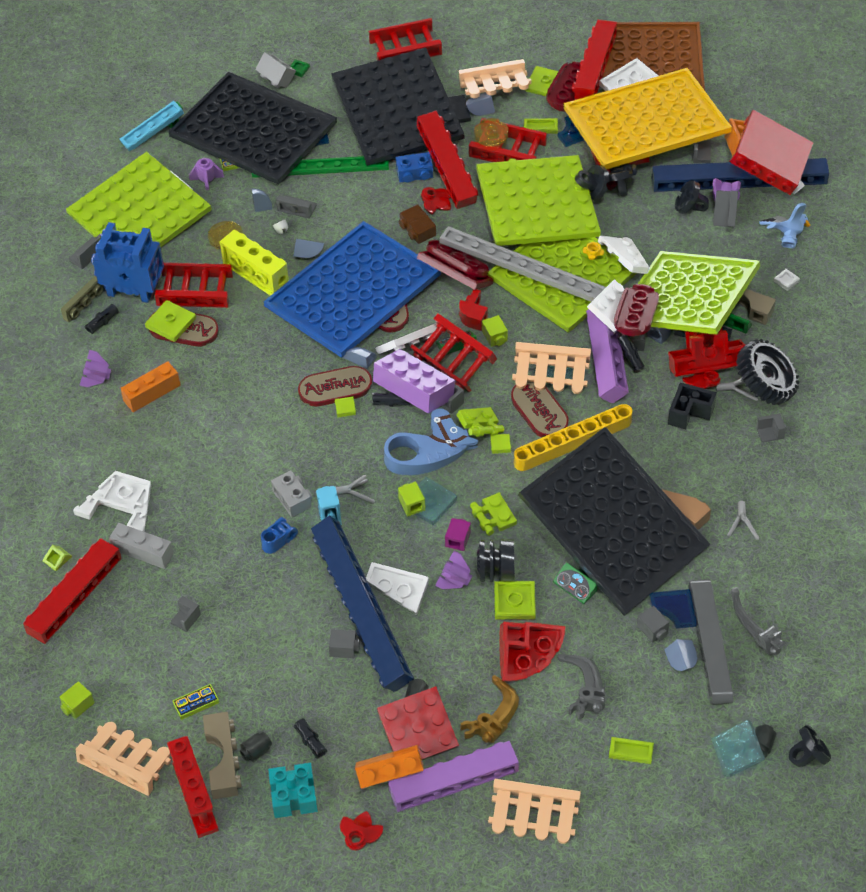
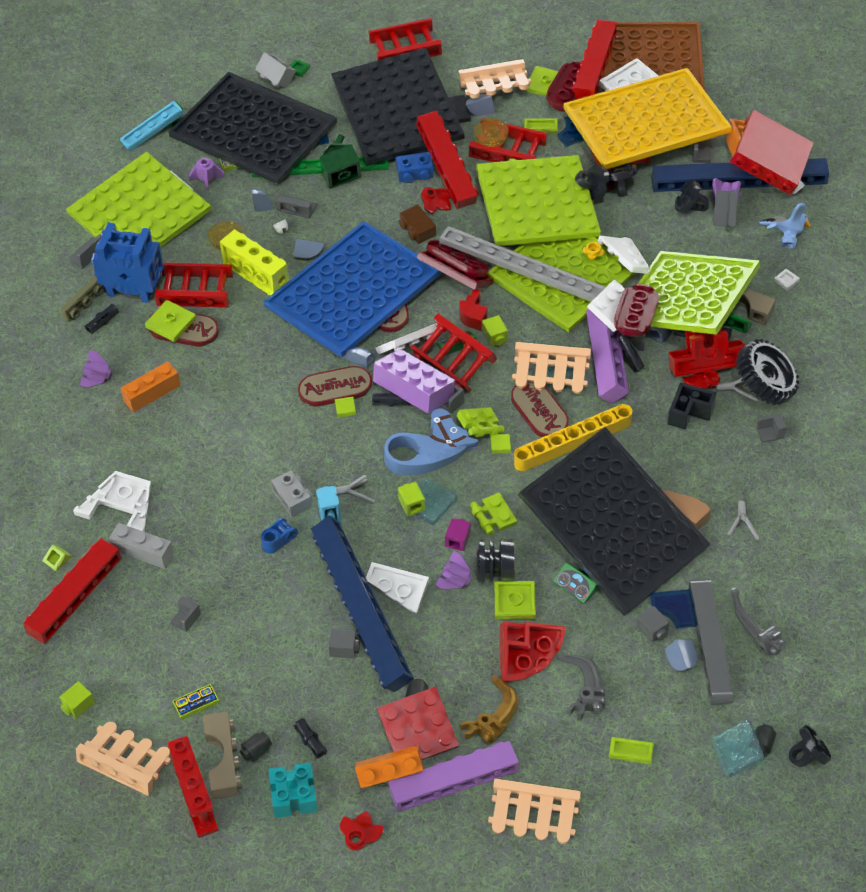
none -> dark green piece [319,134,361,189]

